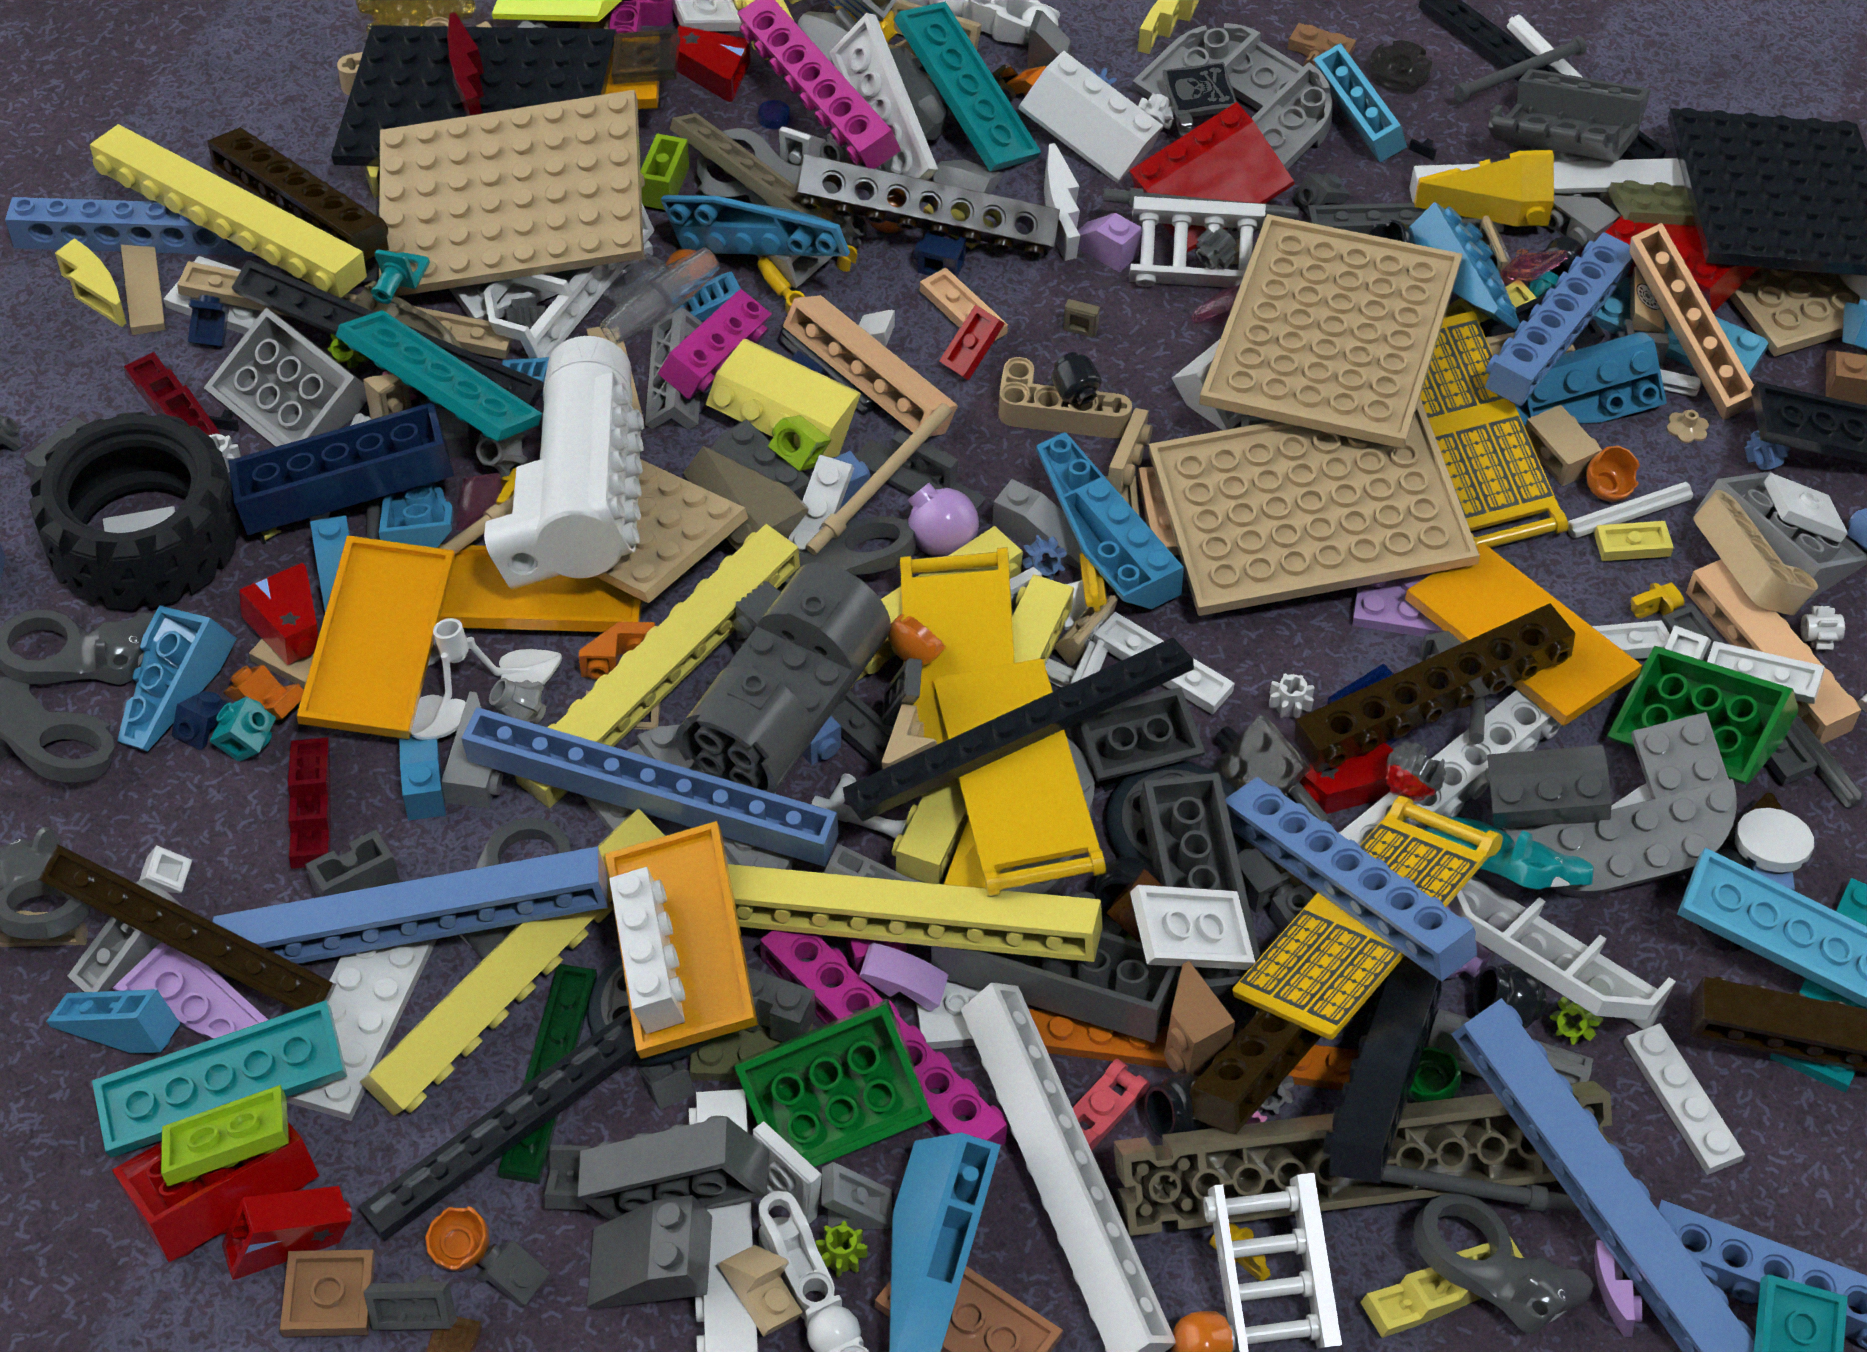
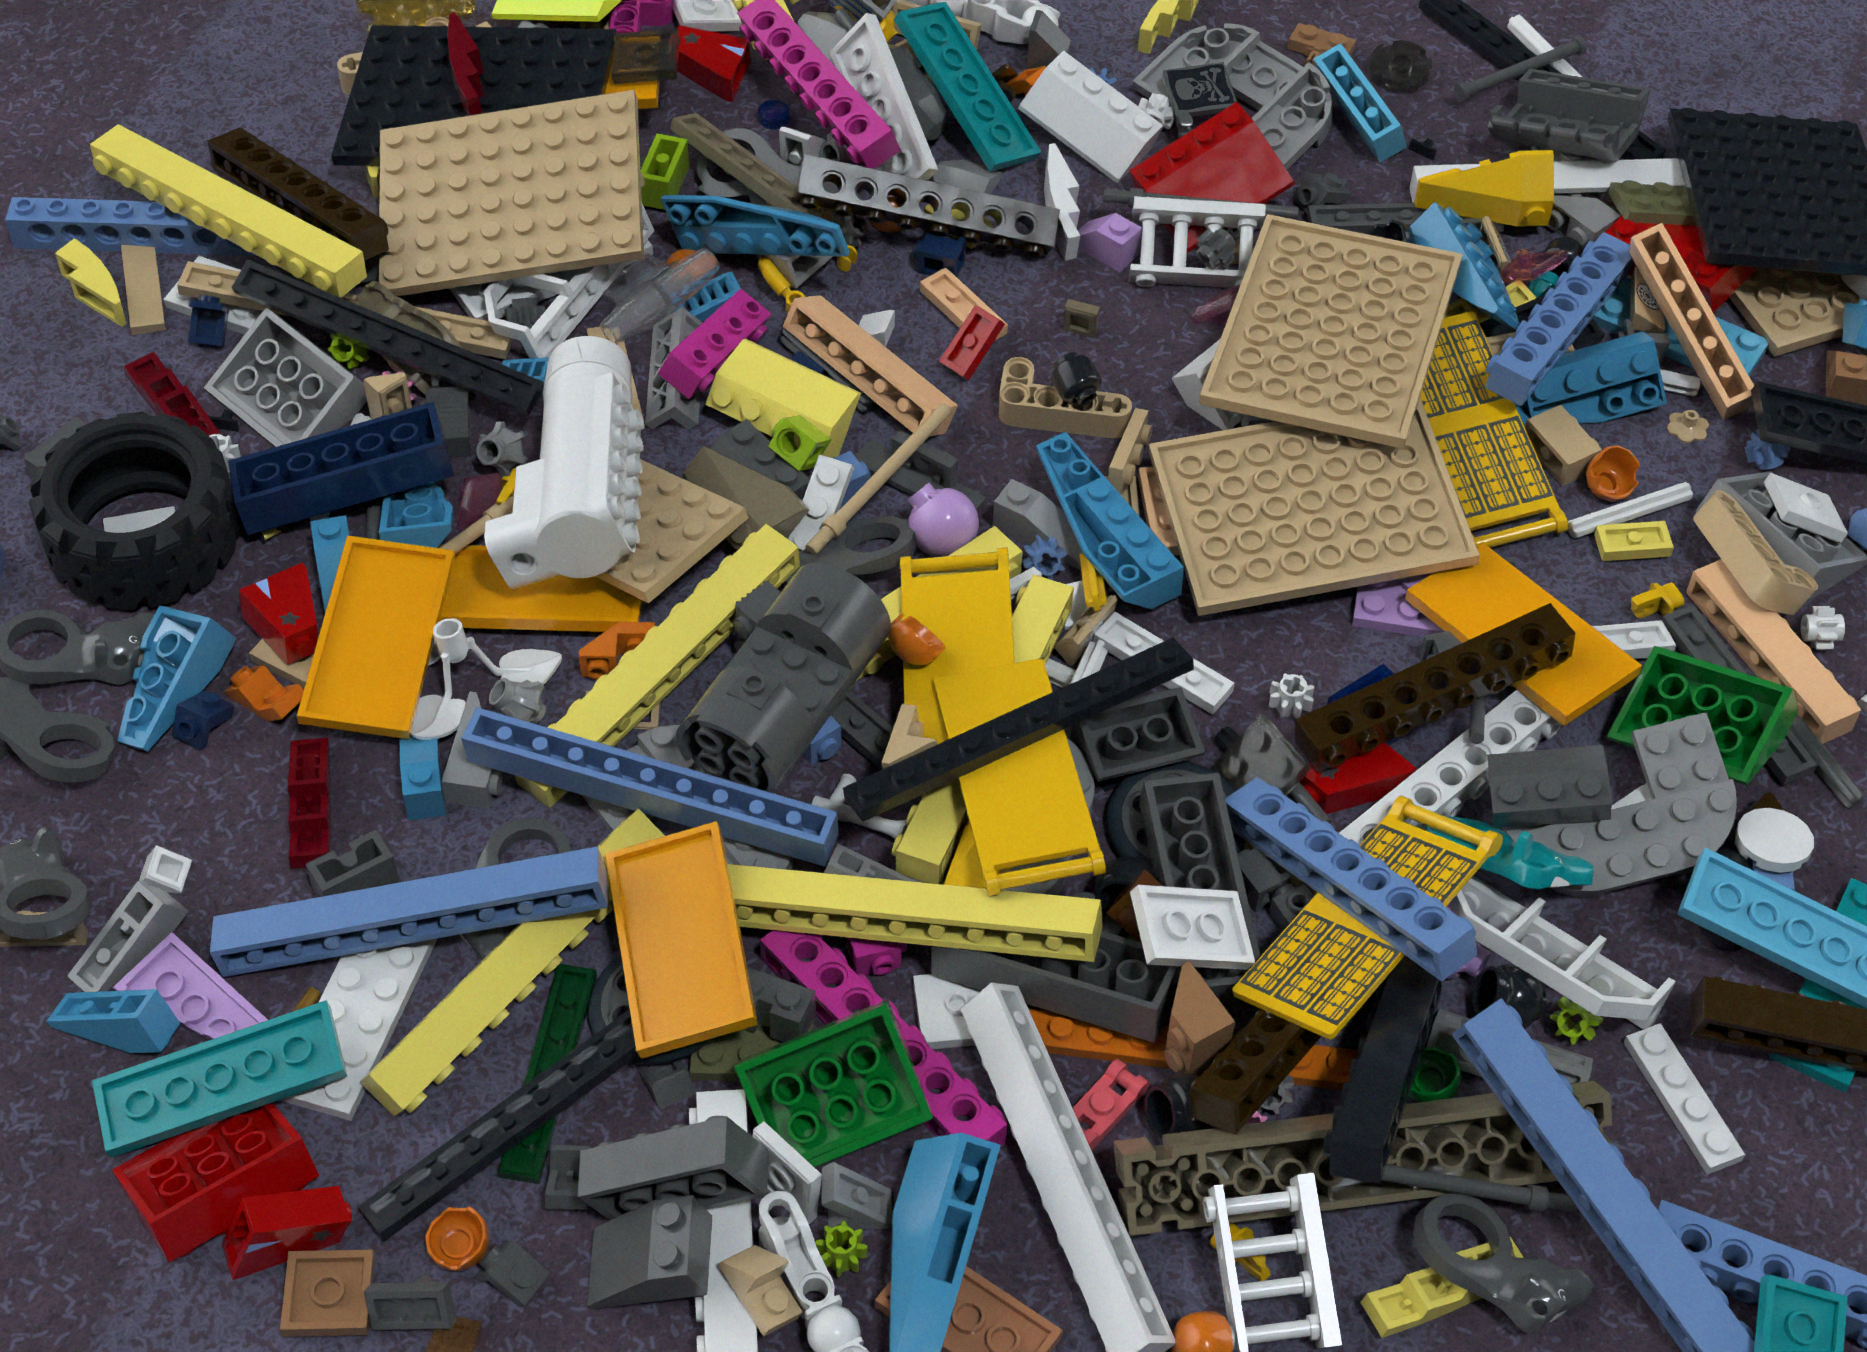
dark brown tile [38,844,337,1010] -> none
lime plate [161,1085,289,1186] -> none
teal brick [210,696,276,762] -> none
teal plate [336,310,542,442] -> none
teal bracket [371,249,430,304] -> none
white brick [609,867,686,1034] -> none
lavender slope [859,943,949,1011] -> none
dark grey tile [882,658,922,726] -> none
piece [1386,741,1447,802] -> none
lavender slope [1594,1240,1642,1337] -> none
white plate [1665,625,1711,660] -> none
white plate [1707,641,1824,704] -> none

